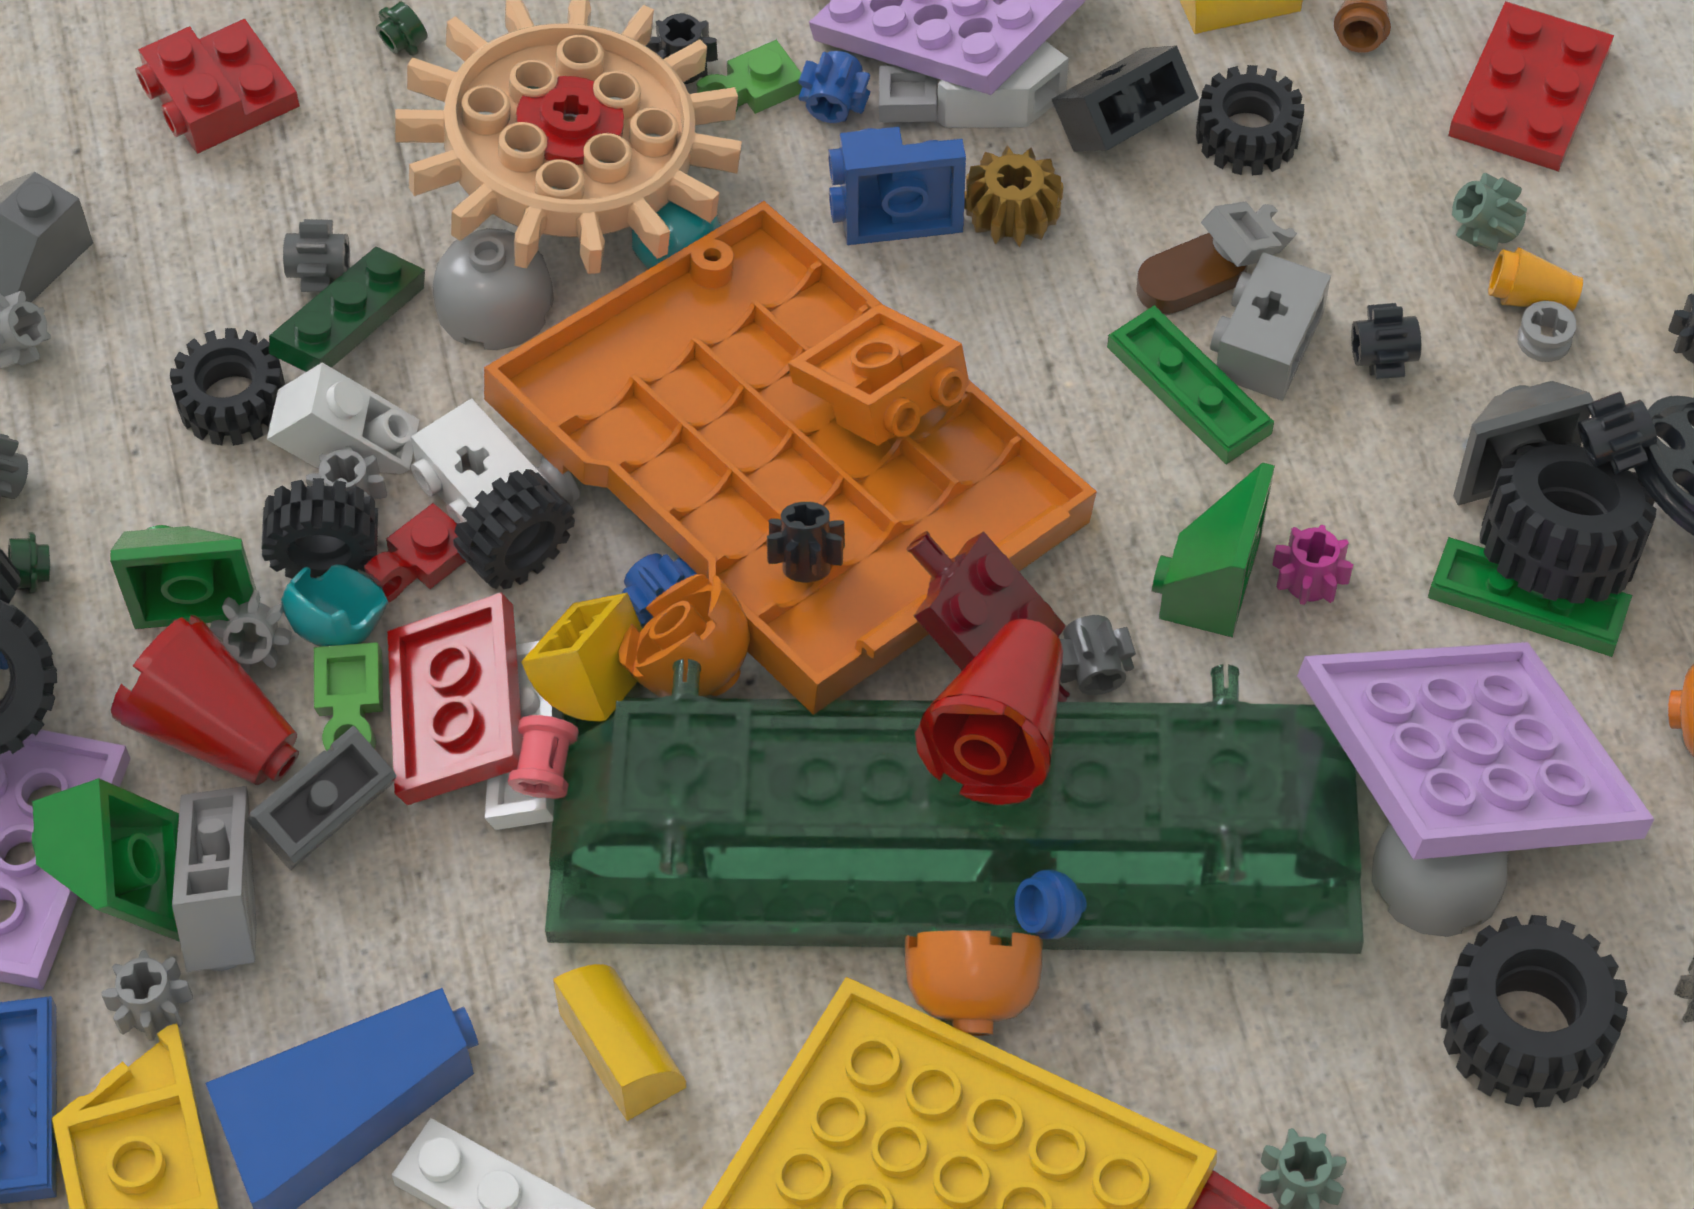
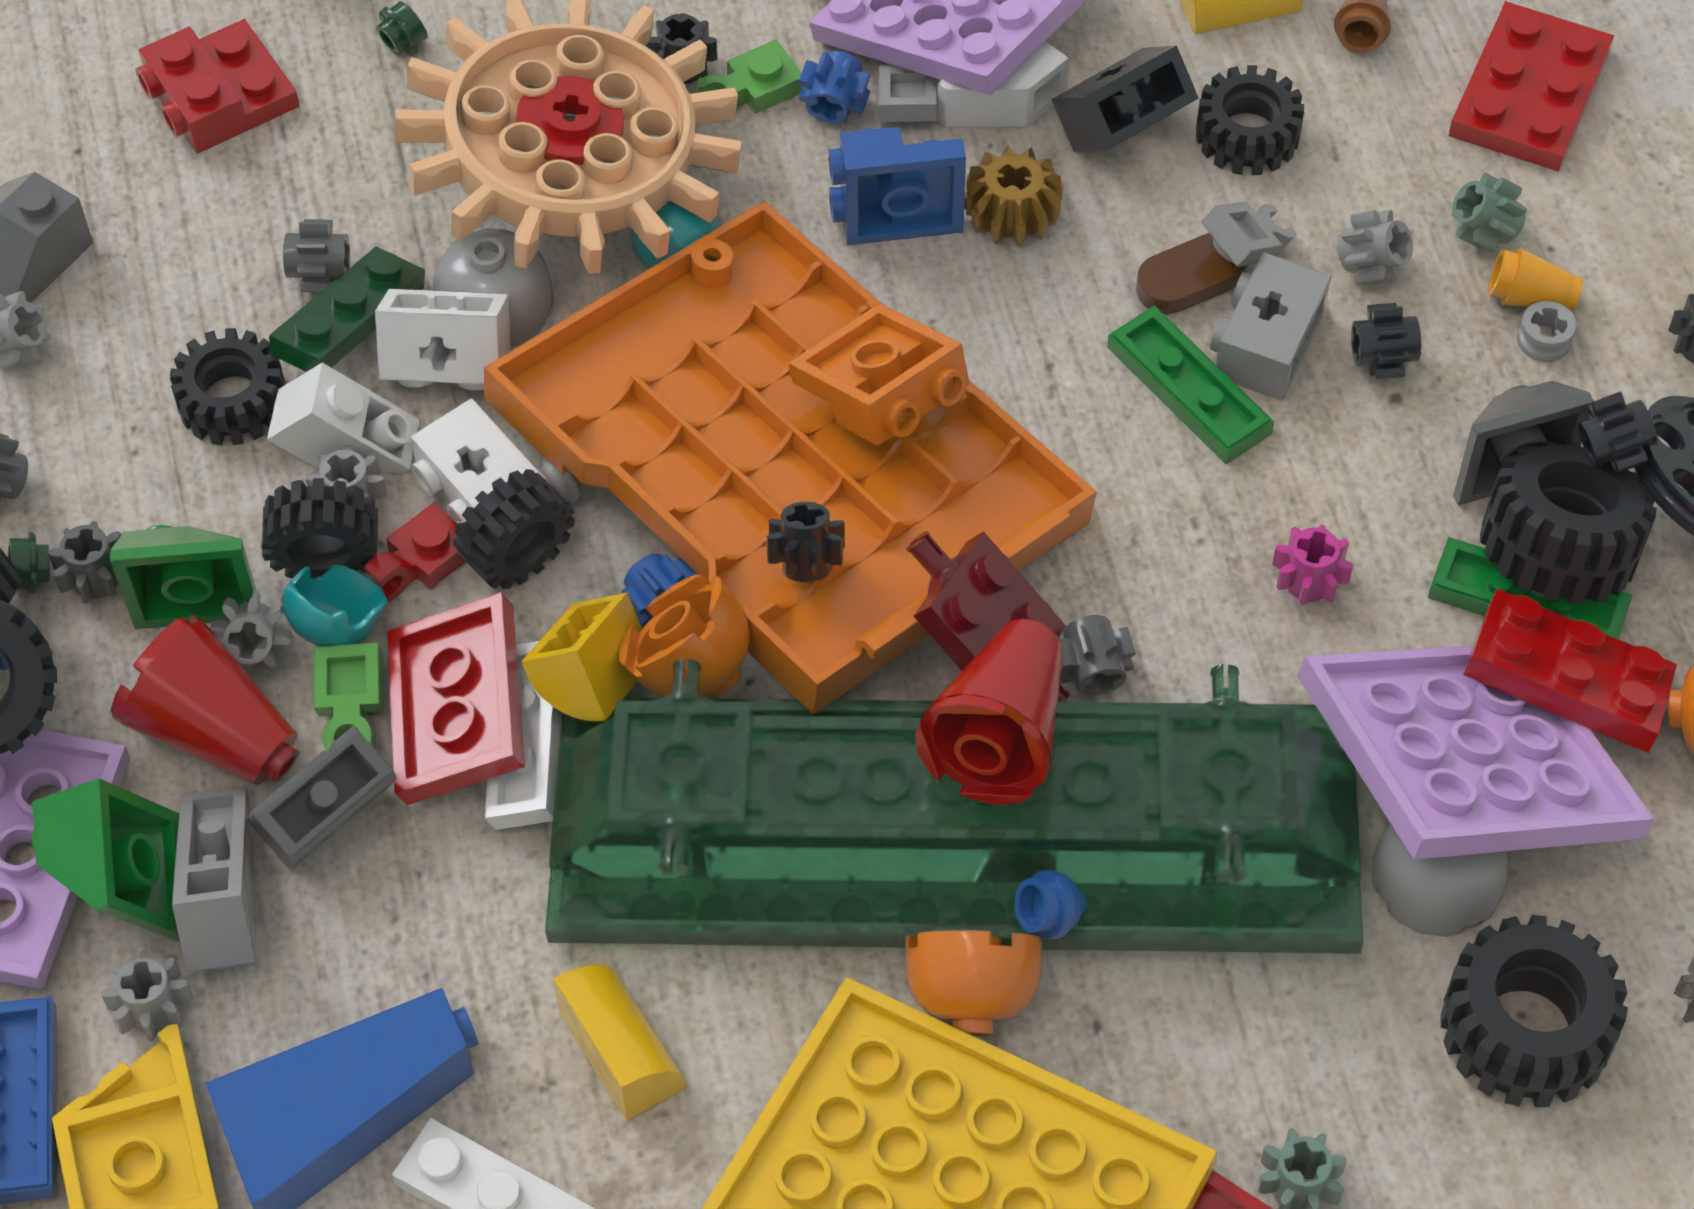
coral bush [508,715,579,799] -> none
green slope [1152,462,1275,638] -> none
none -> dark grey gear [48,521,121,603]
none -> white brick [375,289,511,390]
none -> light grey gear [1337,210,1413,284]
none -> red plate [1463,588,1677,753]

